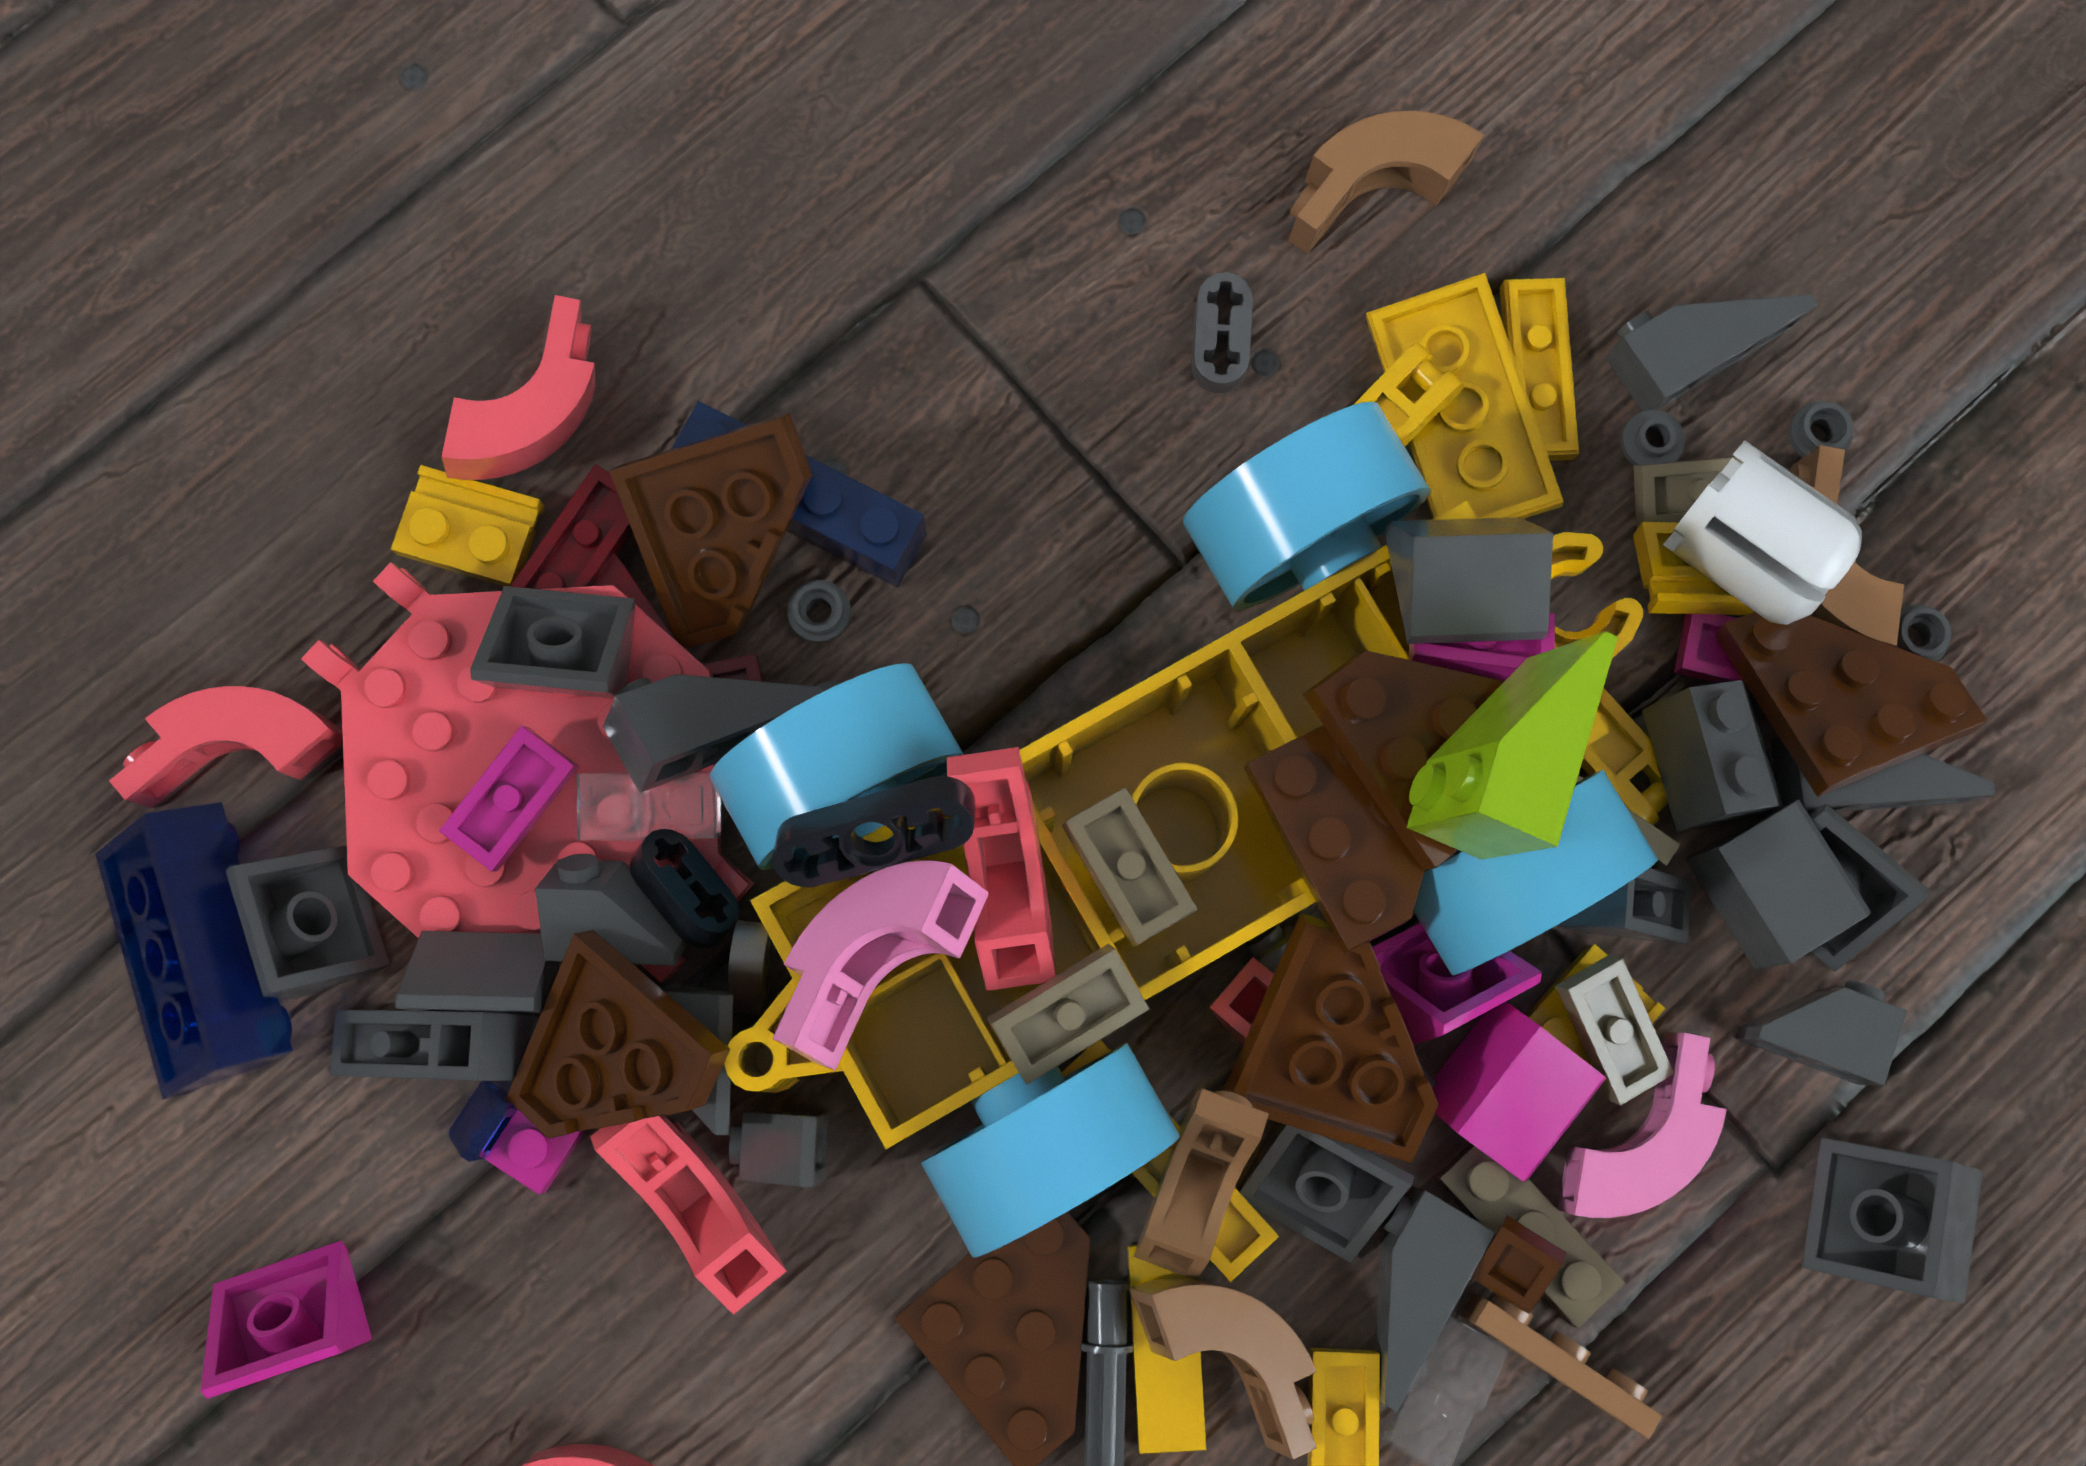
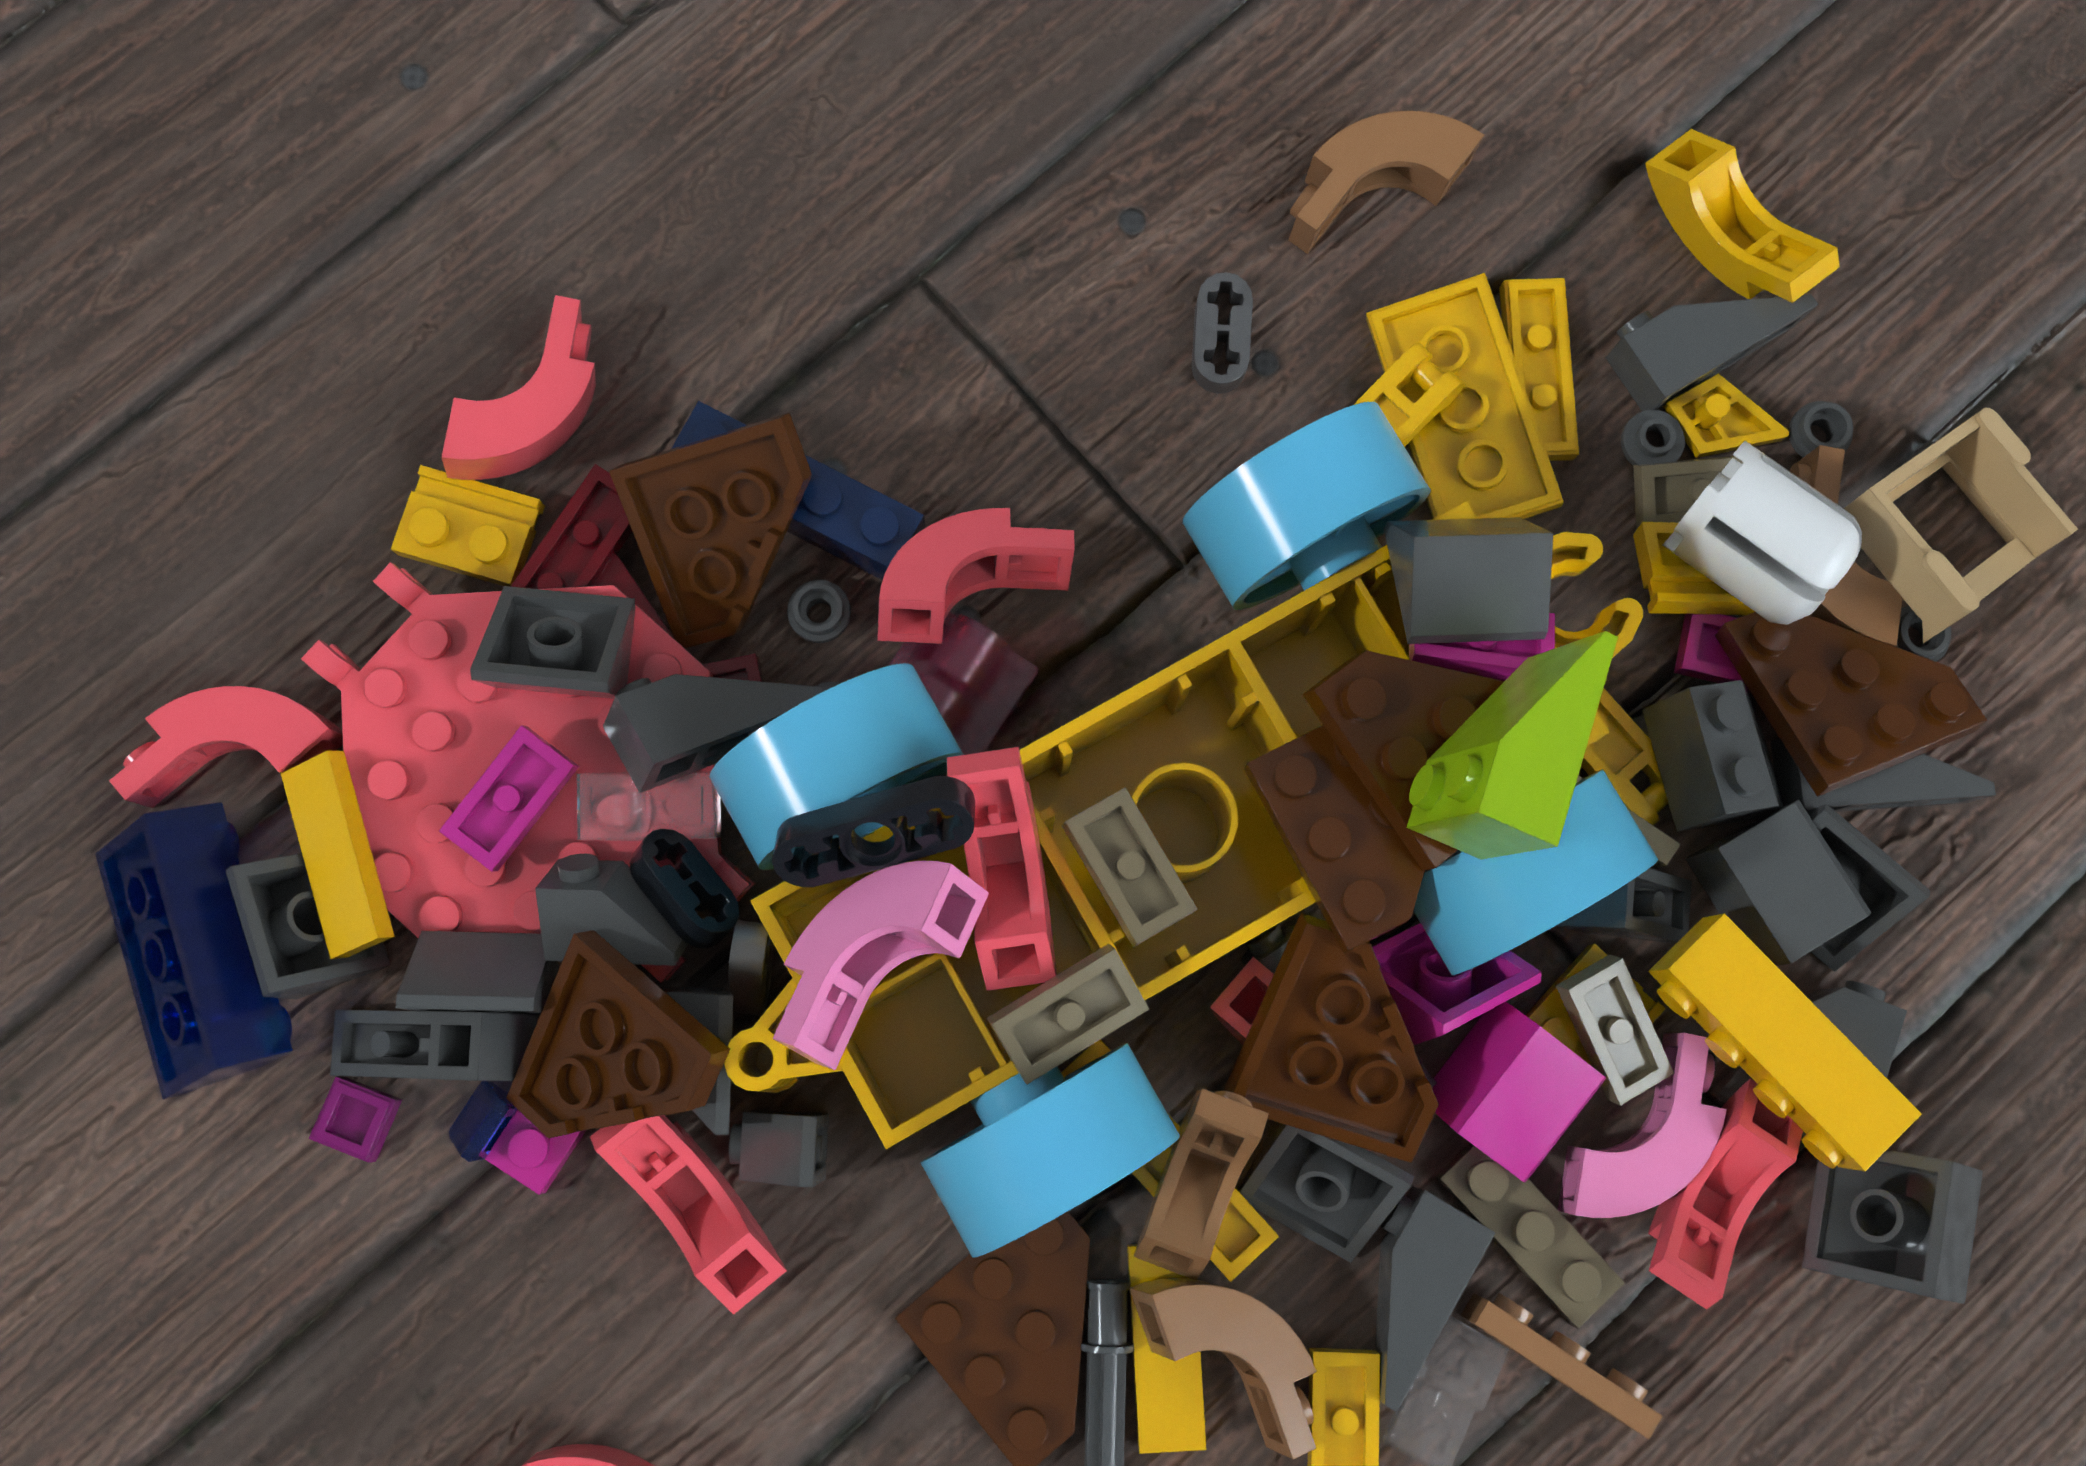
dark pink slope [200,1240,372,1399] -> none
reddish brown plate [1471,1215,1566,1314] -> none
none -> yellow tile [281,750,395,959]
none -> magenta tile [308,1076,402,1163]
none -> coral arch [877,508,1075,644]
none -> clear pink plate [888,612,1038,755]
none -> yellow arch [1645,129,1840,303]
none -> yellow brick [1648,913,1922,1172]
none -> coral arch [1648,1078,1803,1310]
none -> yellow piece [1663,373,1789,458]
none -> tan piece [1844,408,2078,643]

